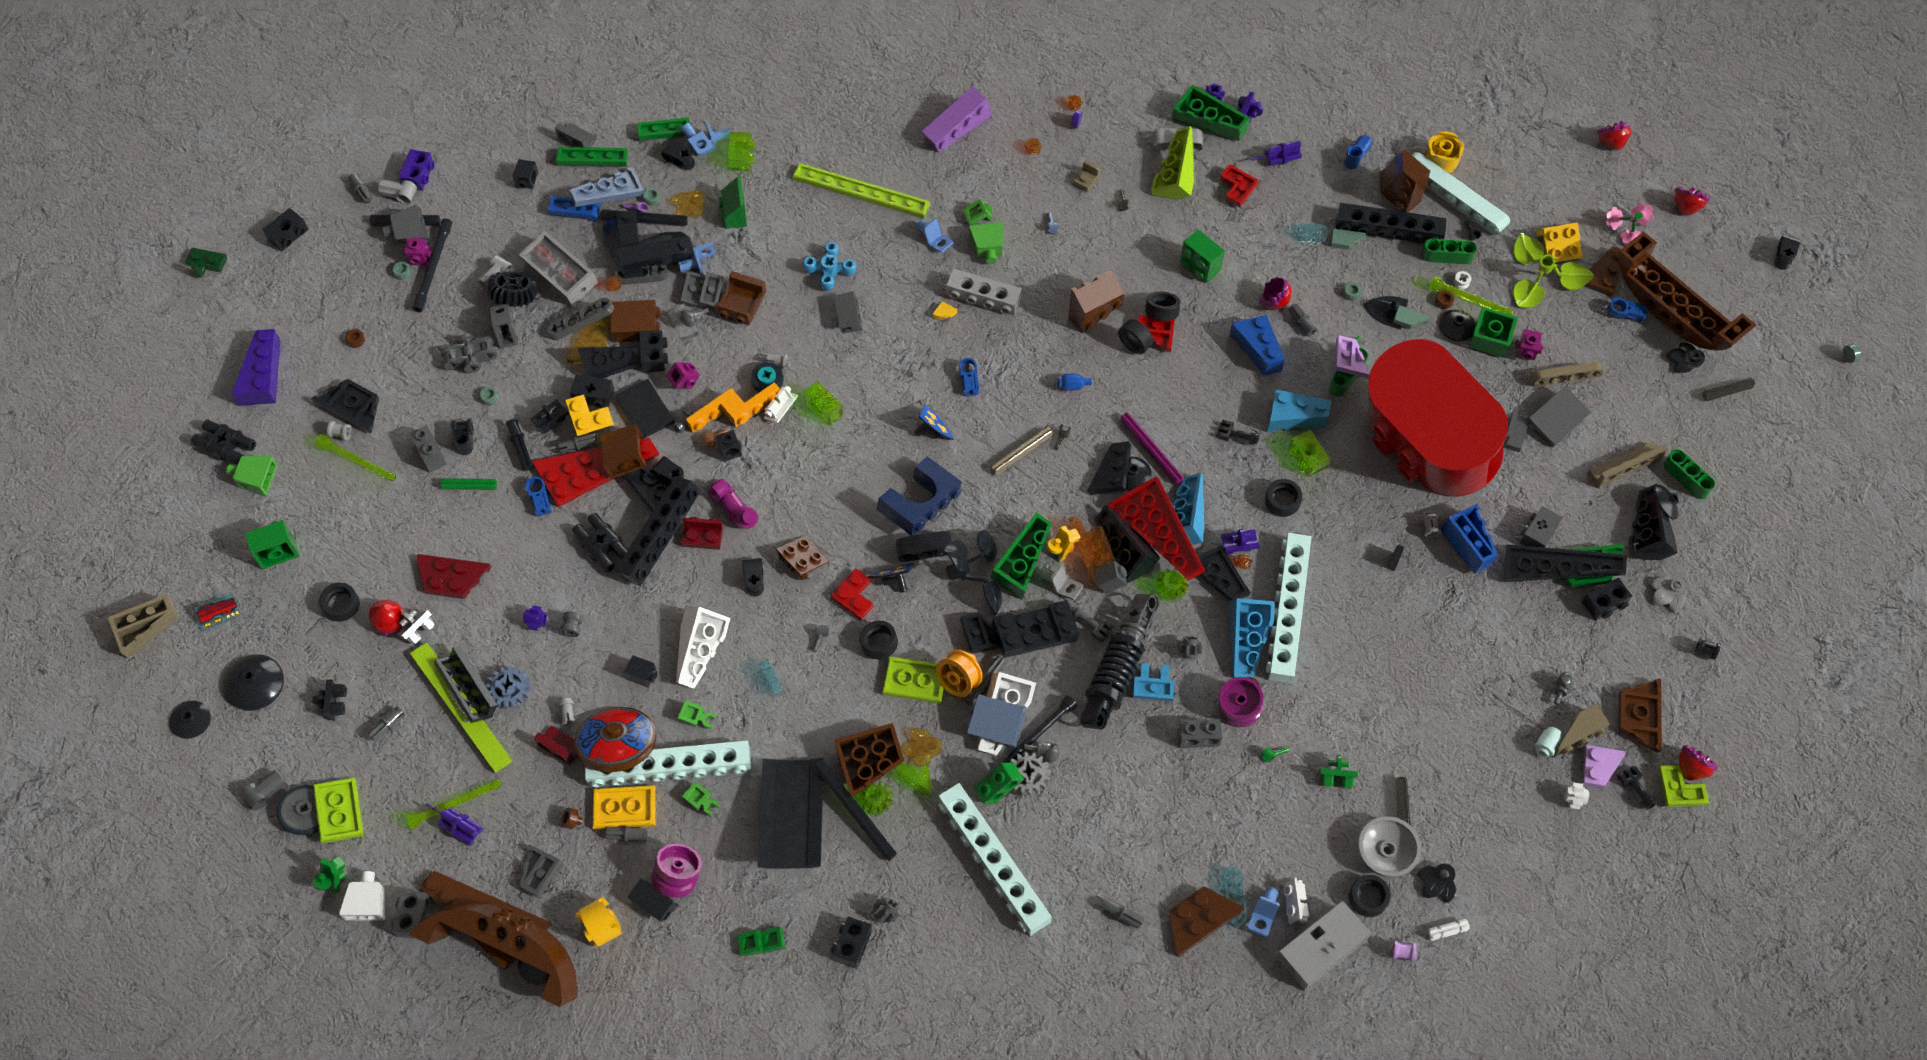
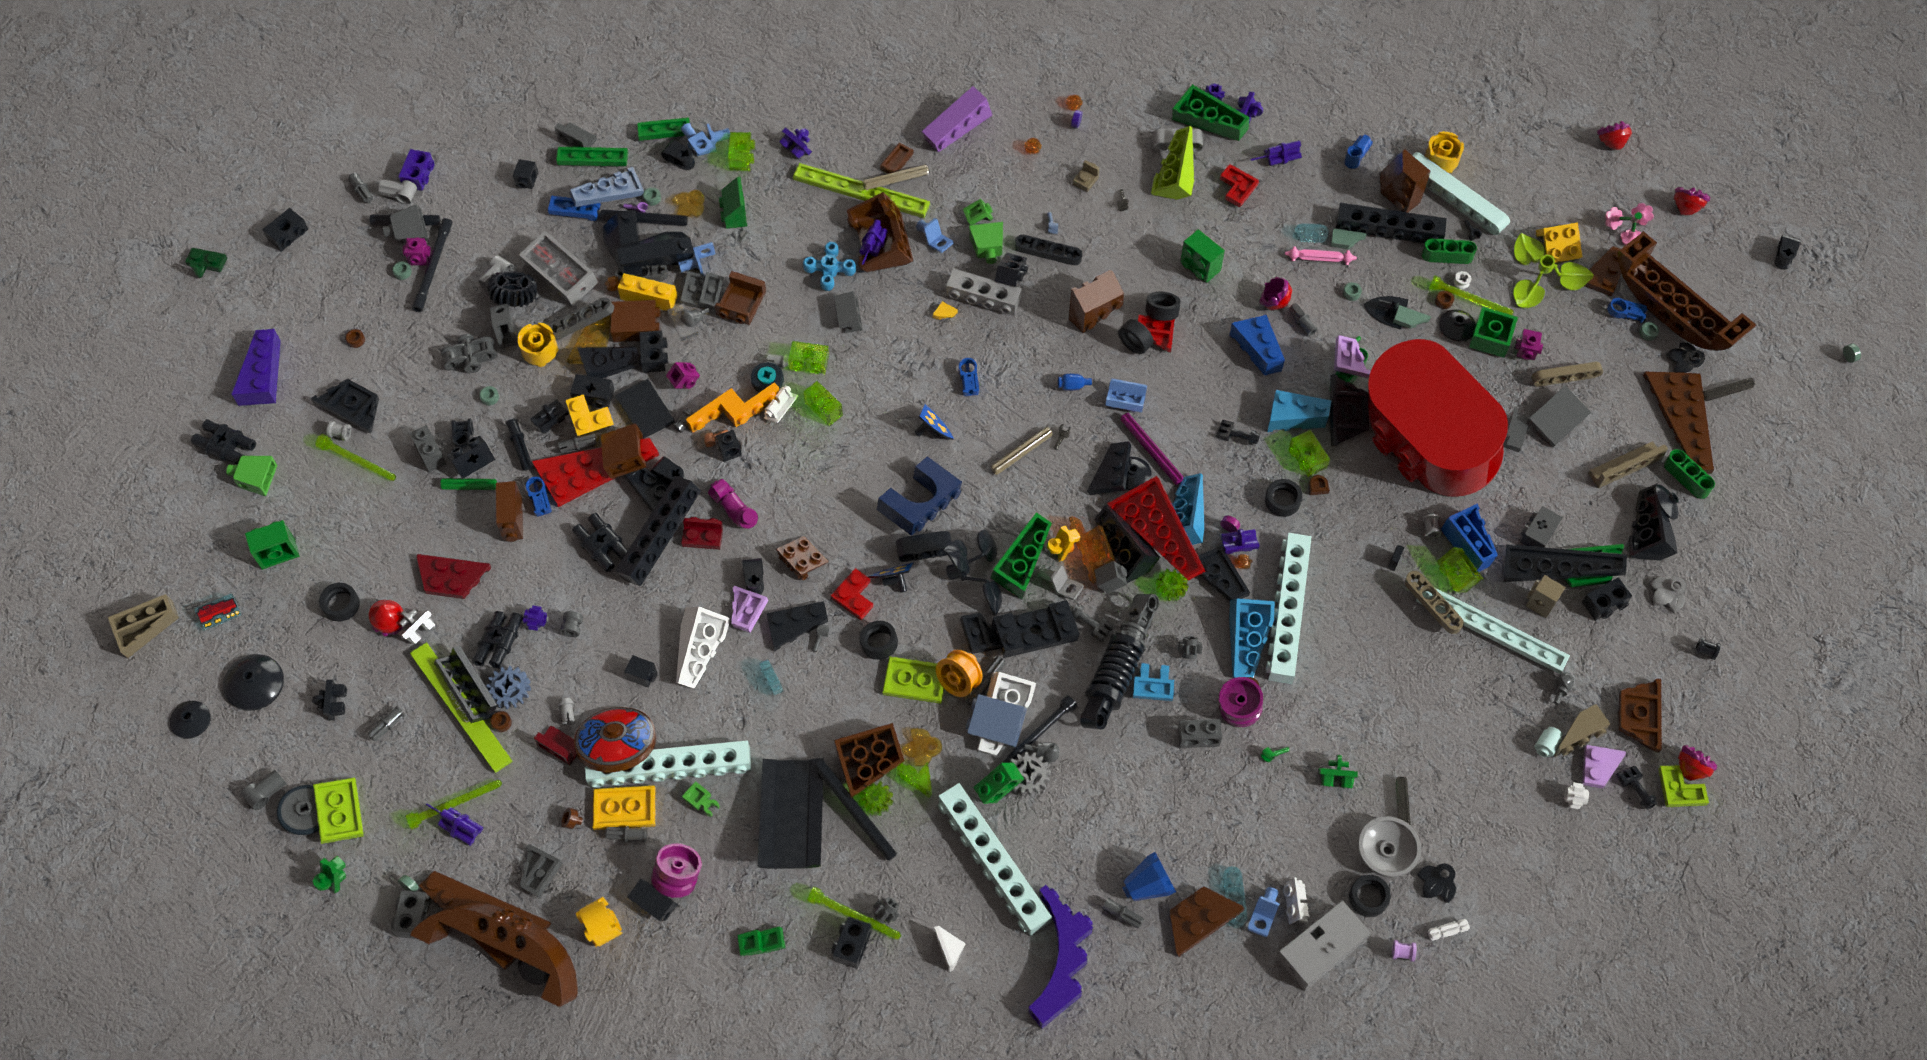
white torso [340,871,385,921] -> none
bright green plate [678,700,716,729] -> none
none -> sand green tile [398,875,419,892]
none -> black brick [447,436,495,479]
none -> black pin [472,611,523,669]
none -> reddish brown tile [490,711,512,732]
none -> reddish brown brick [496,481,523,542]
none -> yellow brick [518,323,559,367]
none -> yellow brick [618,273,678,312]
none -> lavender wing [732,586,768,633]
none -> black wing [766,601,828,651]
none -> dark purple hips [779,127,812,159]
none -> clear neon green brick [788,341,830,374]
none -> clear neon green piece [807,886,901,940]
none -> reddish brown windscreen [847,192,913,272]
none -> dark purple piece [859,220,888,265]
none -> dark tan axle [863,165,929,190]
none -> reddish brown tile [880,142,914,174]
none -> white slope [934,926,965,972]
none -> black brick [995,252,1029,287]
none -> black beam [1015,234,1083,266]
none -> dark purple arch [1028,885,1093,1029]
none -> medium blue bracket [1105,379,1147,412]
none -> blue cone [1122,852,1176,901]
none -> magenta tile [1220,515,1240,532]
none -> bright pink wheel [1285,246,1357,265]
none -> reddish brown tile [1308,475,1330,495]
none -> black wing [1330,374,1369,446]
none -> dark tan beam [1405,571,1464,634]
none -> light aqua plate [1416,587,1570,674]
none -> clear neon green brick [1436,547,1483,593]
none -> dark tan brick [1526,575,1566,618]
none -> sand green tile [1639,322,1659,341]
none -> reddish brown wing [1643,371,1714,474]

